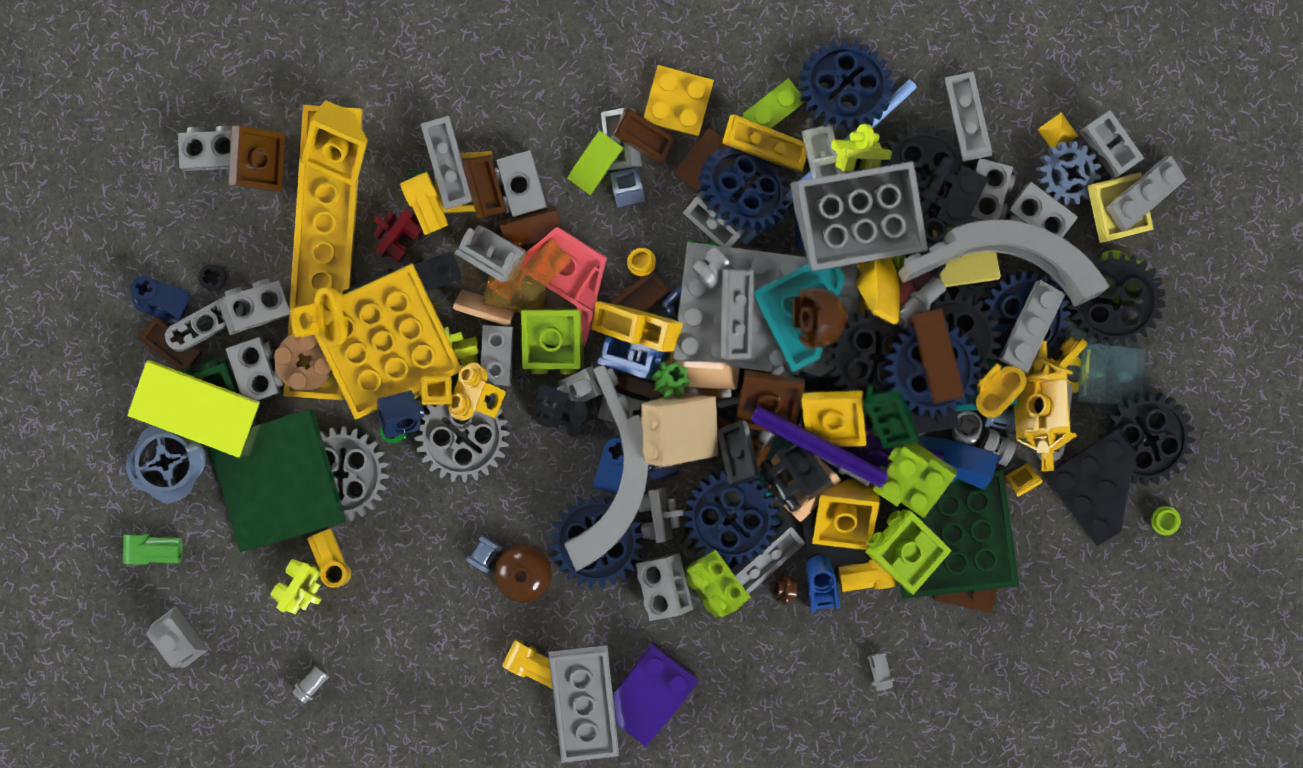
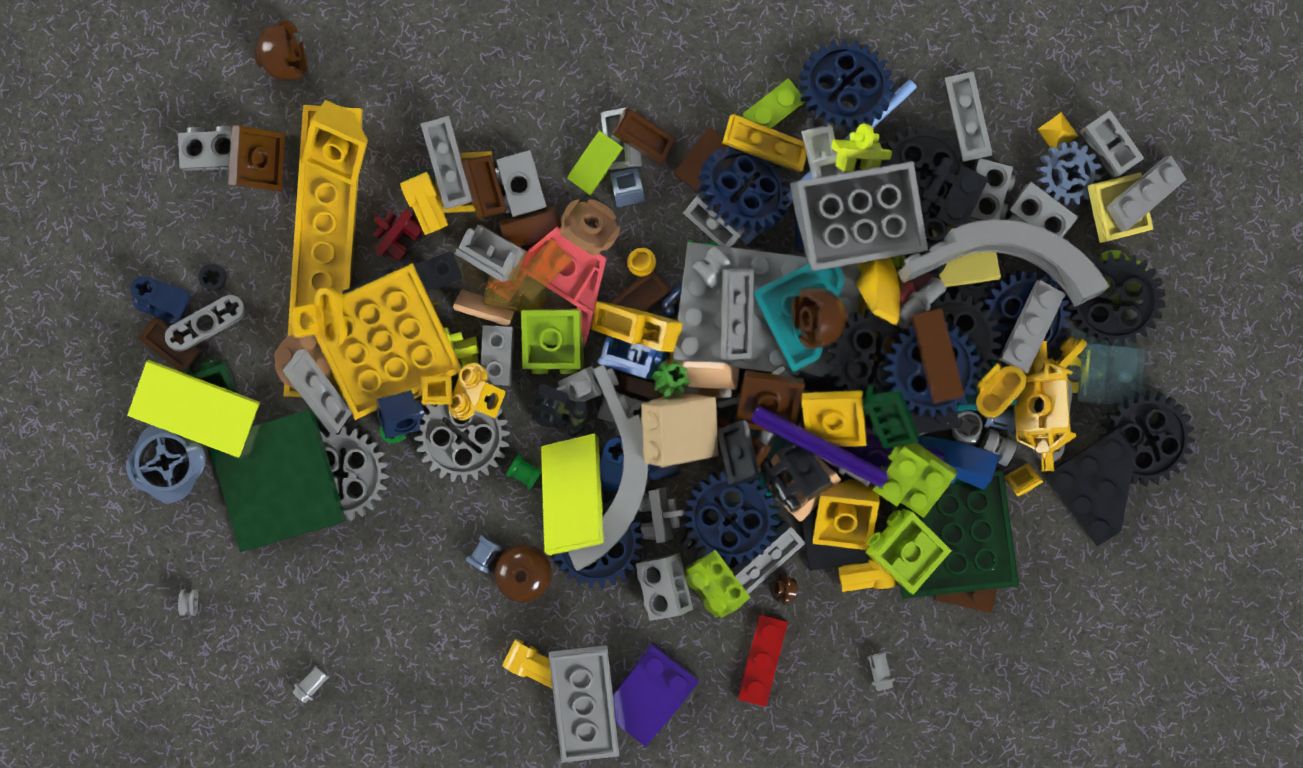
bright green piece [123,533,183,565] -> none
light grey torso [147,606,209,668] -> none
light grey brick [218,279,291,335] -> none
light grey brick [226,337,284,401] -> none
neon yellow hips [270,559,322,614] -> none
yellow piece [307,528,351,587] -> none
yellow plate [643,65,714,138] -> none
blue piece [806,555,840,613] -> none
lime plate [1151,506,1181,535] -> none
none -> light grey bush [178,589,198,616]
none -> reddish brown cylinder [254,20,308,81]
none -> light grey plate [283,350,352,433]
none -> green bush [505,454,542,491]
none -> neon yellow tile [541,433,604,555]
none -> medium nougat plate [560,199,620,255]
none -> red plate [738,614,788,707]

